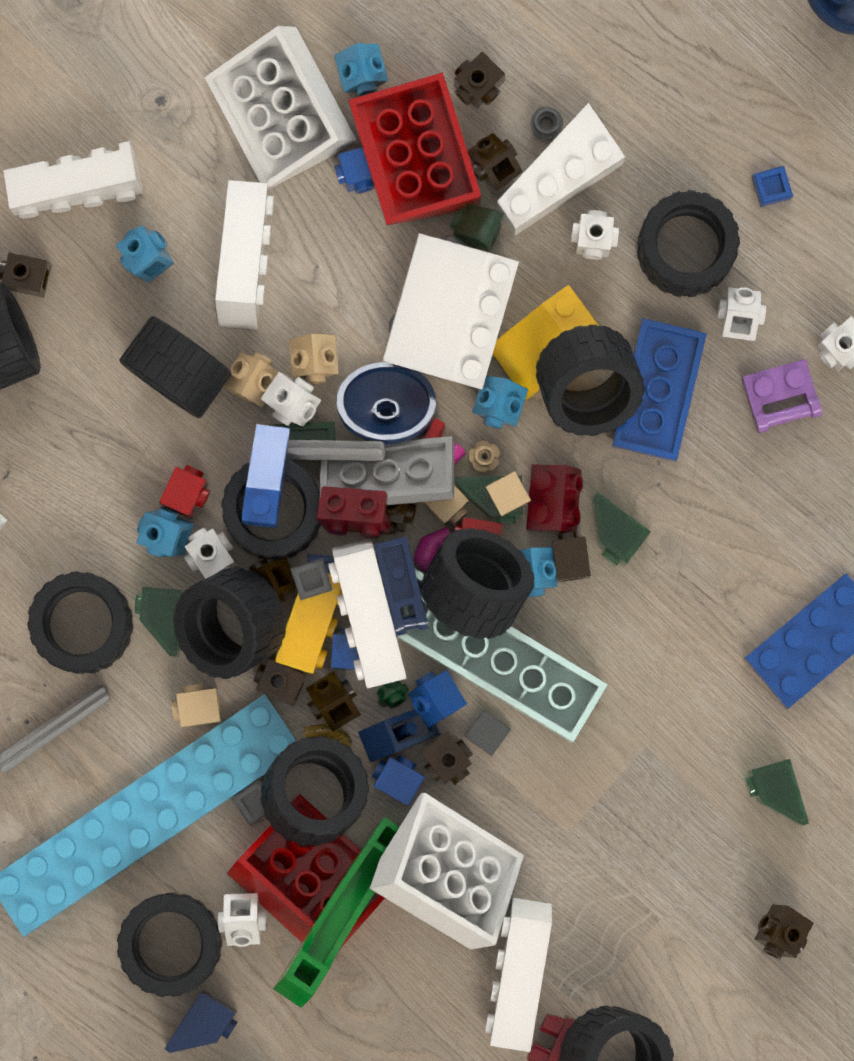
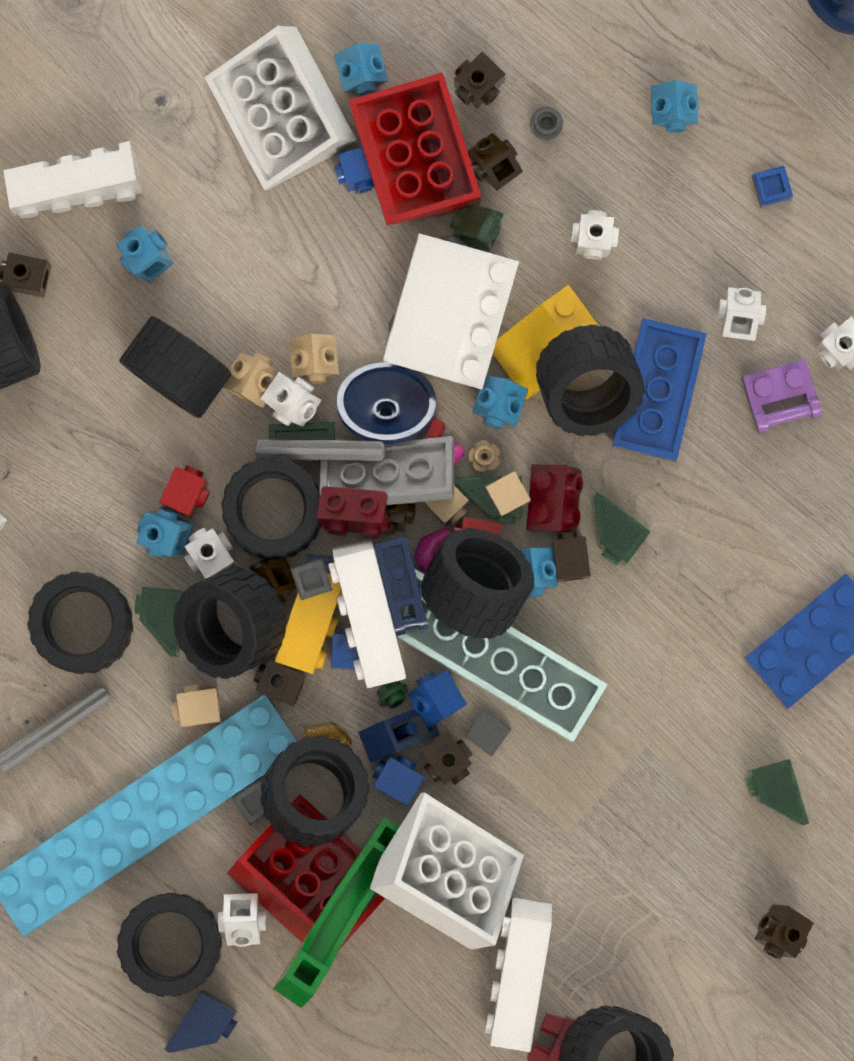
white wedge [215,180,274,330] -> none
slope [242,424,290,528] -> none
dark brown brick [305,671,361,732] -> none
white wedge [496,103,625,236] -> none
black tyre [637,190,740,297] -> none
none -> dark azure brick [651,80,699,133]

